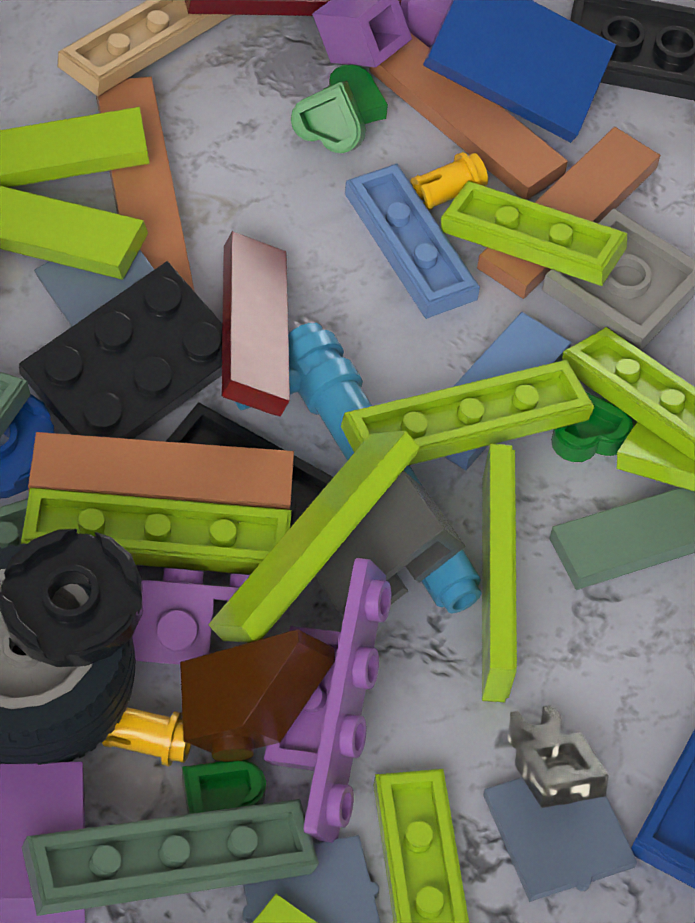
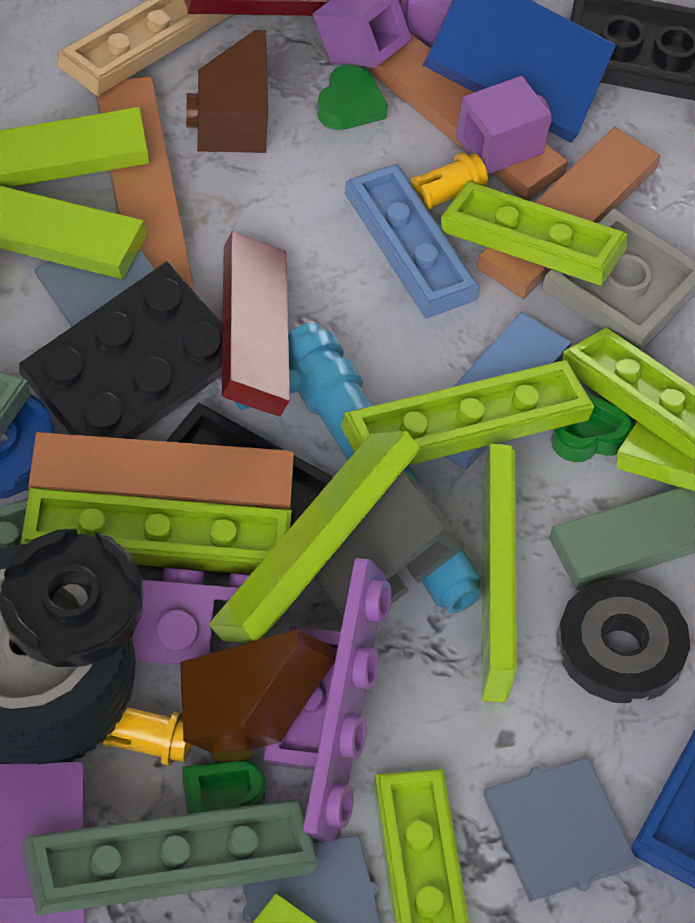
tile [291,80,366,154] -> none
clear smoke plate [508,705,609,808] -> none
none -> reddish brown slope [186,30,268,153]
none -> medium lavender brick [456,76,552,174]
none -> black tile [557,579,691,703]

